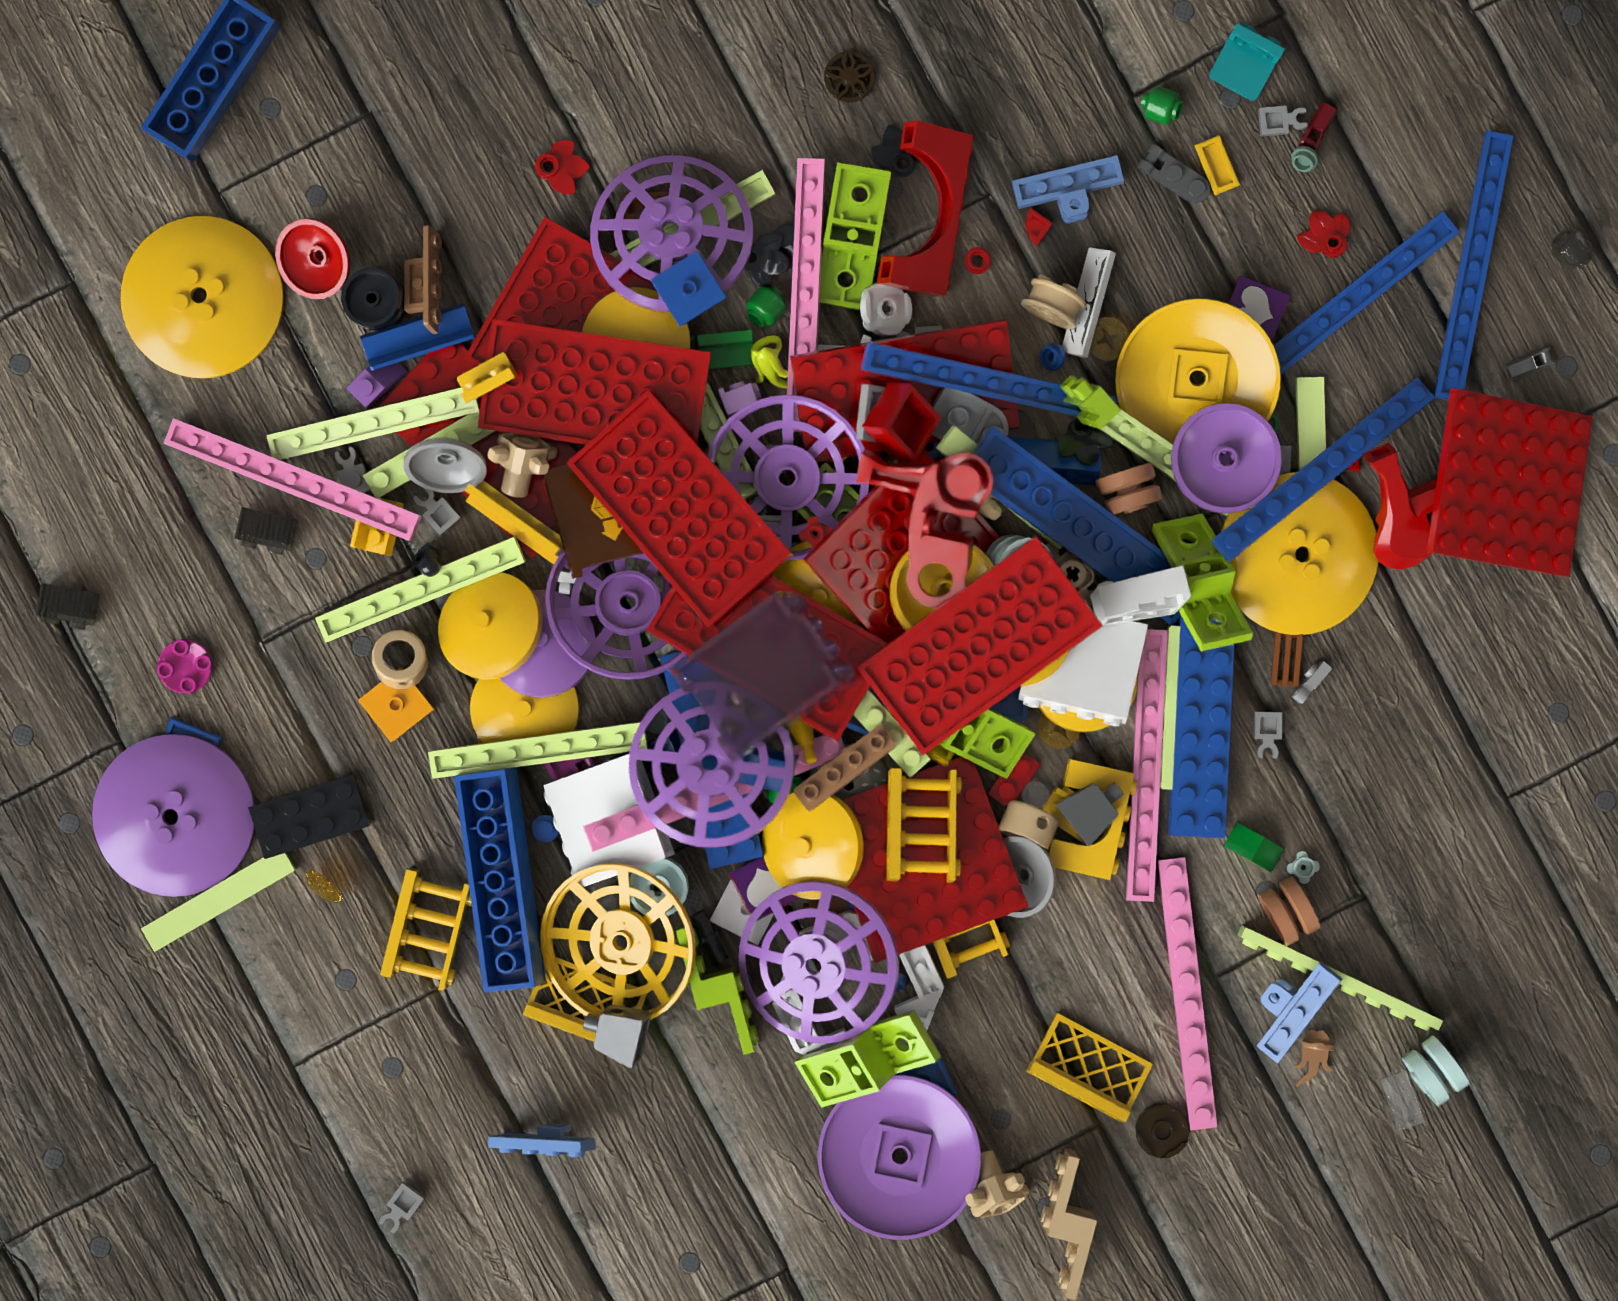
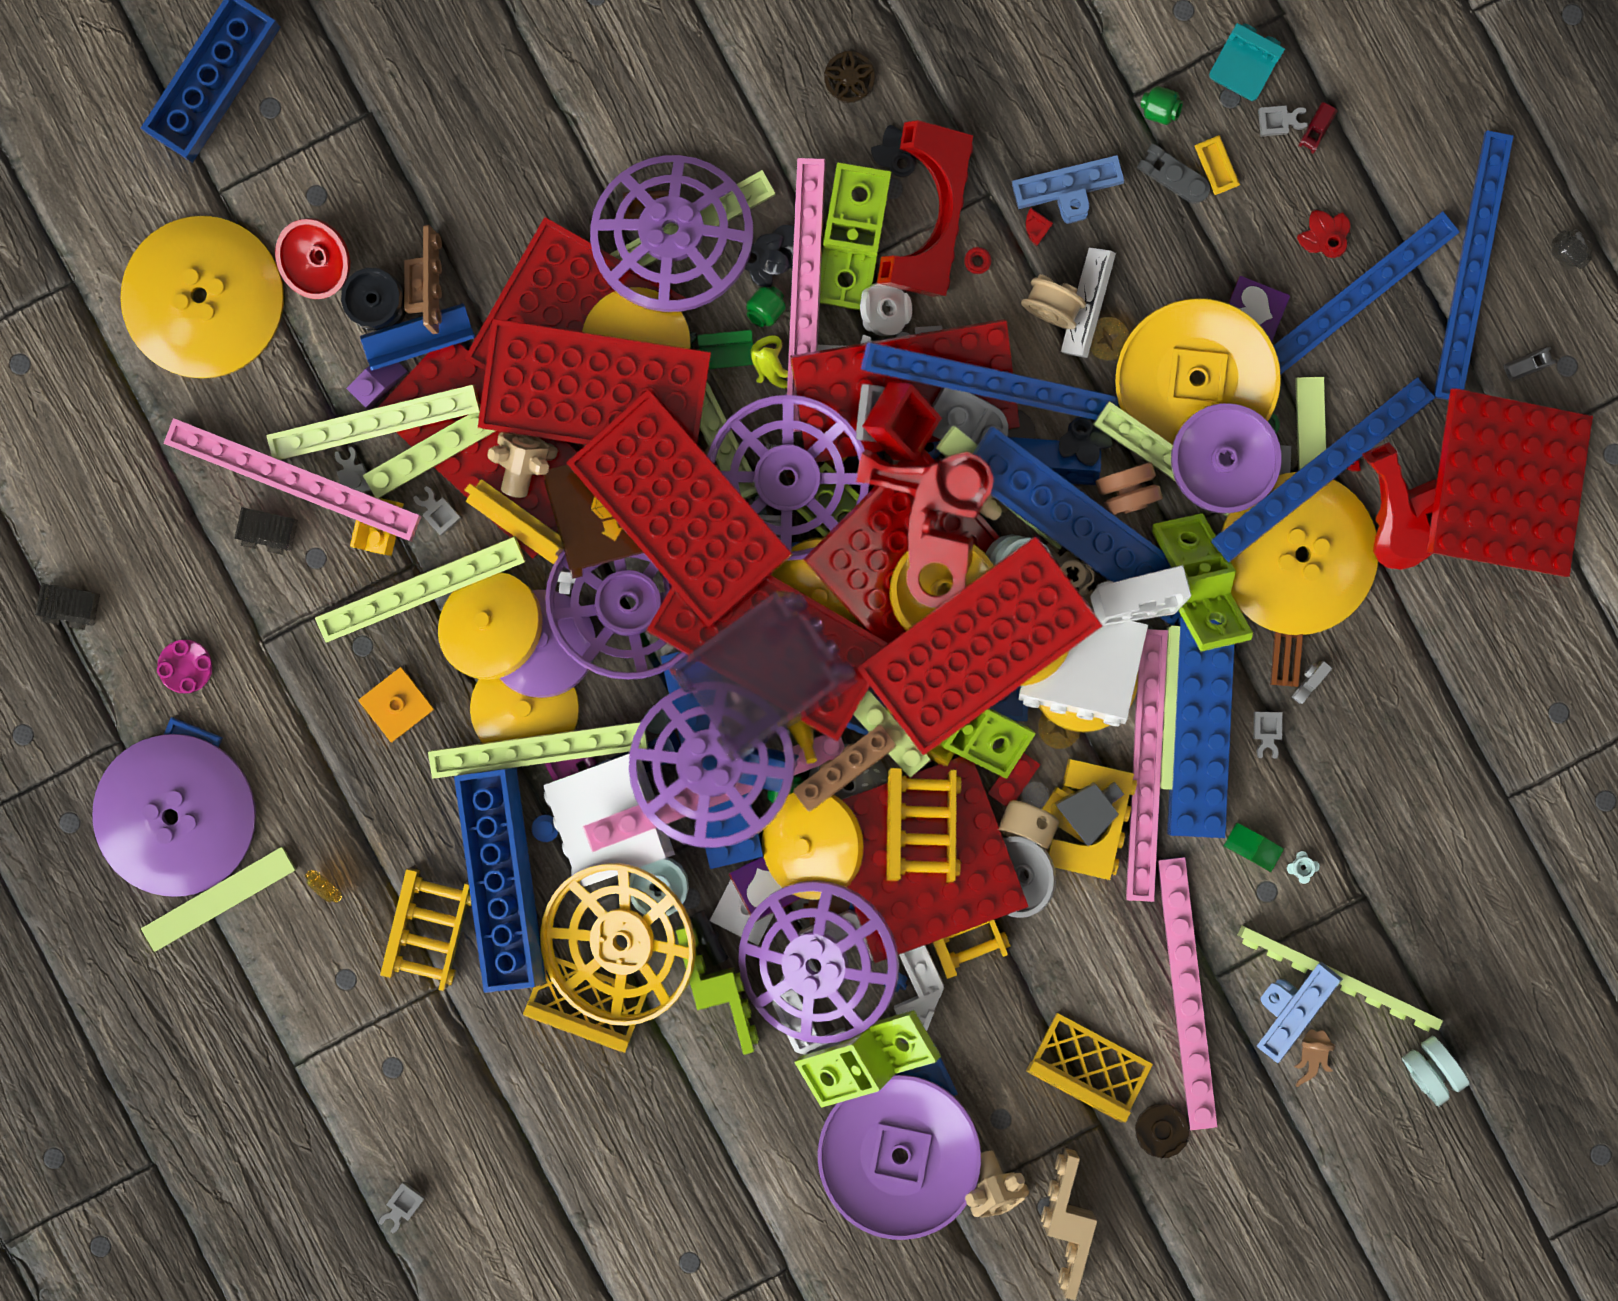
black plate [248,775,370,859] -> none
tan piece [372,630,428,689] -> none
light grey dish [404,438,487,493] -> none
black plate [412,543,441,577] -> none
yellow bracket [457,352,518,403] -> none
medium blue plate [488,1123,595,1157] -> none
red plate [535,140,590,195] -> none
torso [583,1005,652,1068] -> none
blue plate [650,251,726,327] -> none
lavender brick [718,381,761,417] -> none
red plate [799,517,831,549] -> none
blue plate [1040,343,1065,371] -> none
lime hips [1060,375,1121,429] -> none
nougat wheel [1257,876,1321,946] -> none
sand green plate [1291,146,1319,172] -> none
clear plate [1379,1070,1425,1131] -> none

